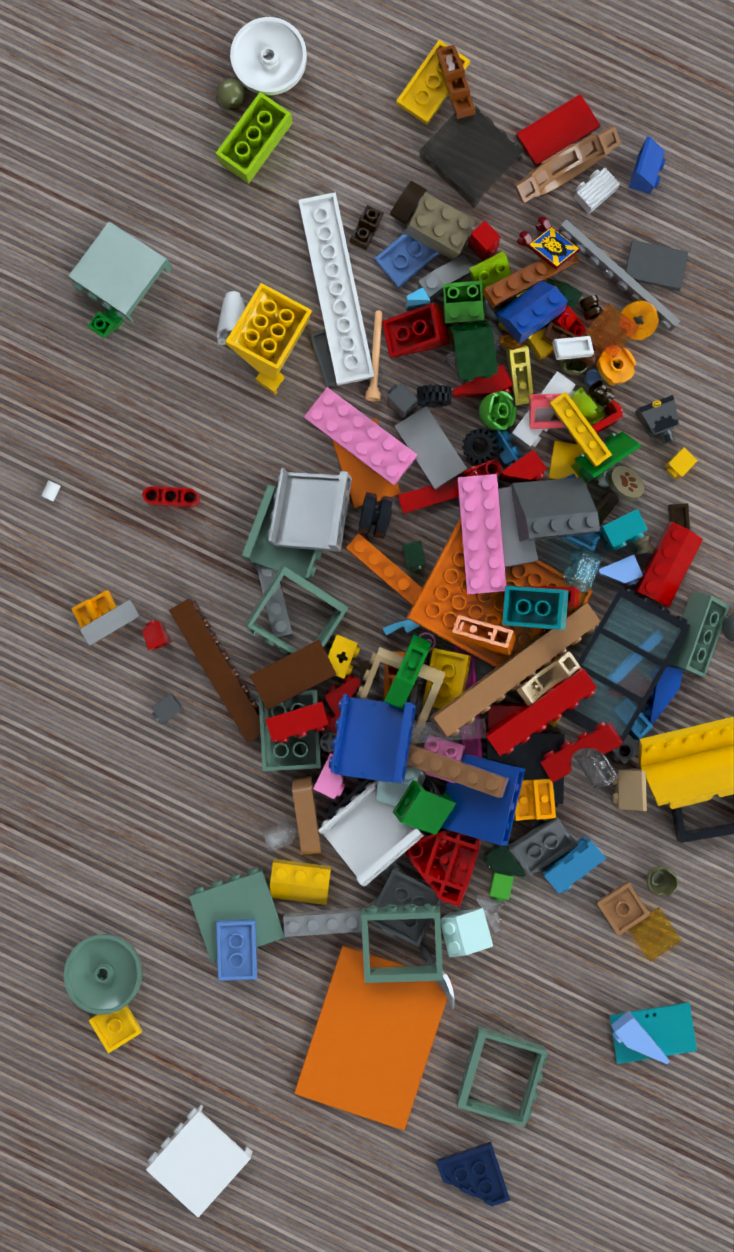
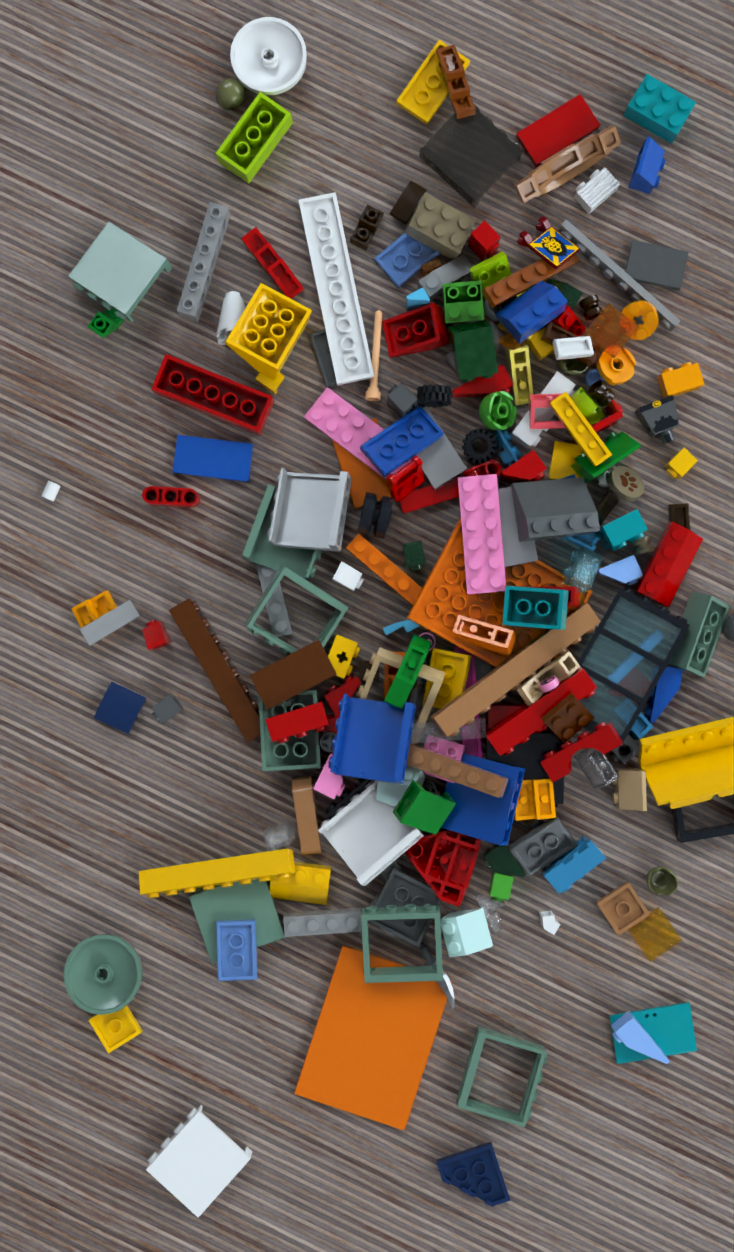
none -> dark blue slope [94,682,146,735]
none -> yellow brick [139,848,295,898]
none -> red brick [151,354,275,436]
none -> blue tile [173,435,253,482]
none -> light grey brick [177,202,230,323]
none -> red slope [241,227,304,299]
none -> white slope [333,561,364,592]
none -> blue tile [360,406,444,477]
none -> red plate [386,455,425,503]
none -> clear orange tile [421,259,442,277]
none -> bright pink tile [539,676,560,692]
none -> white piece [539,911,560,935]
none -> reddish brown plate [541,693,595,743]
none -> teal brick [623,74,696,144]
none -> light orange brick [657,362,705,398]

